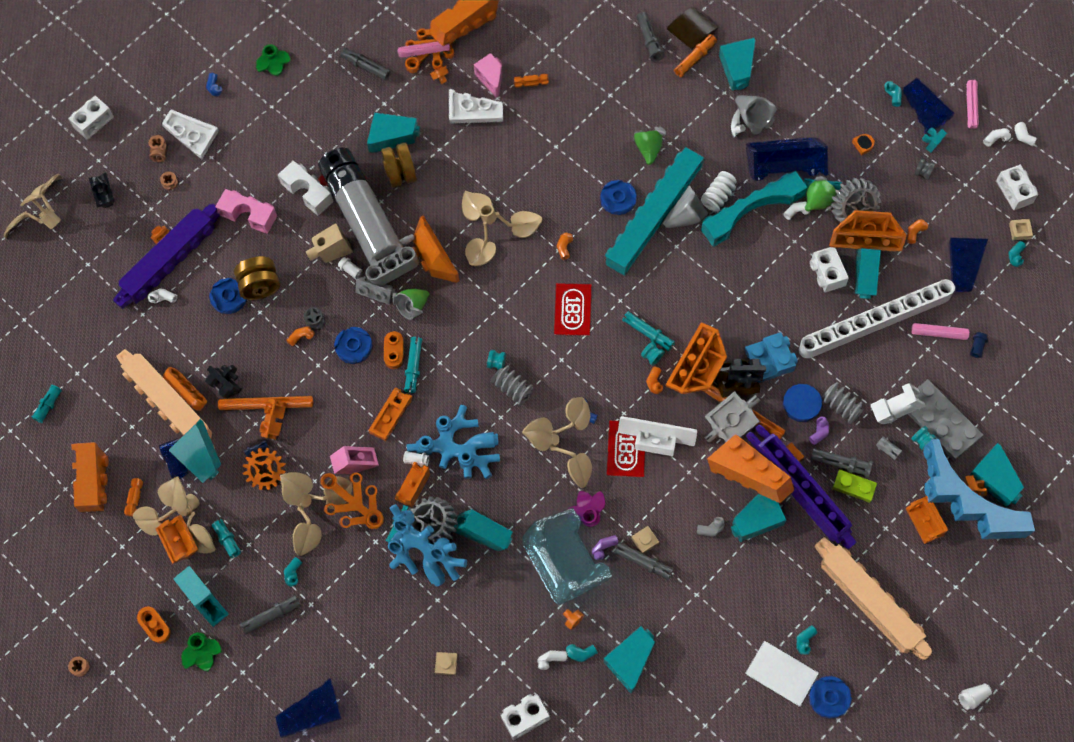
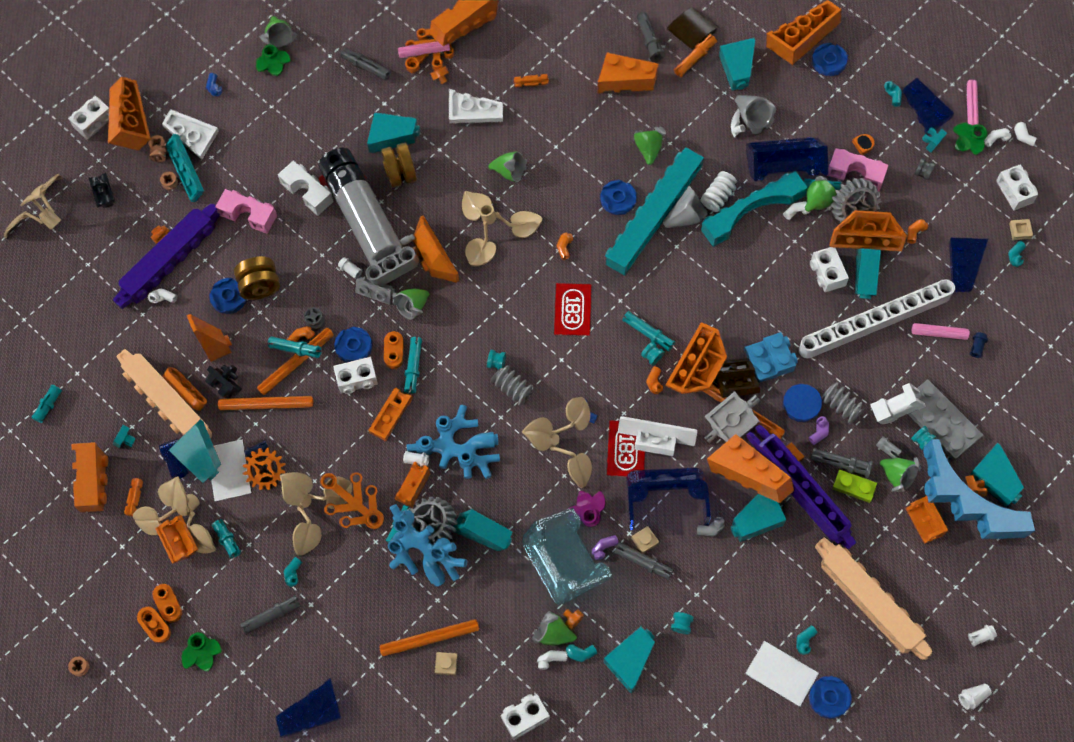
teal slope [173,566,229,627] -> none
orange hinge [260,398,286,440] -> none
tan torso [306,224,353,263] -> none
bright pink slope [330,446,379,474] -> none
bright pink slope [474,53,502,98] -> none
black hips [728,359,766,389] -> none
none -> orange wedge [108,77,151,151]
none -> teal tile [113,425,136,448]
none -> orange plate [153,584,182,623]
none -> teal tile [165,134,204,202]
none -> orange wedge [186,314,232,362]
none -> white sticker [211,439,251,501]
none -> orange axle [257,327,334,395]
none -> light grey hat [259,16,297,48]
none -> teal pin [268,336,321,358]
none -> white brick [333,357,378,394]
none -> orange axle [380,619,479,656]
none -> hat [488,151,527,182]
none -> bright green hat [532,611,577,645]
none -> orange wedge [598,53,659,94]
none -> clear blue windscreen [626,468,711,530]
none -> teal wheel [671,612,694,634]
none -> orange wedge [766,0,842,65]
none -> blue tile [812,43,848,76]
none -> bright pink arch [827,148,888,191]
none -> hat [879,457,921,492]
none -> green plate [953,123,987,155]
none -> white pin [968,625,997,646]

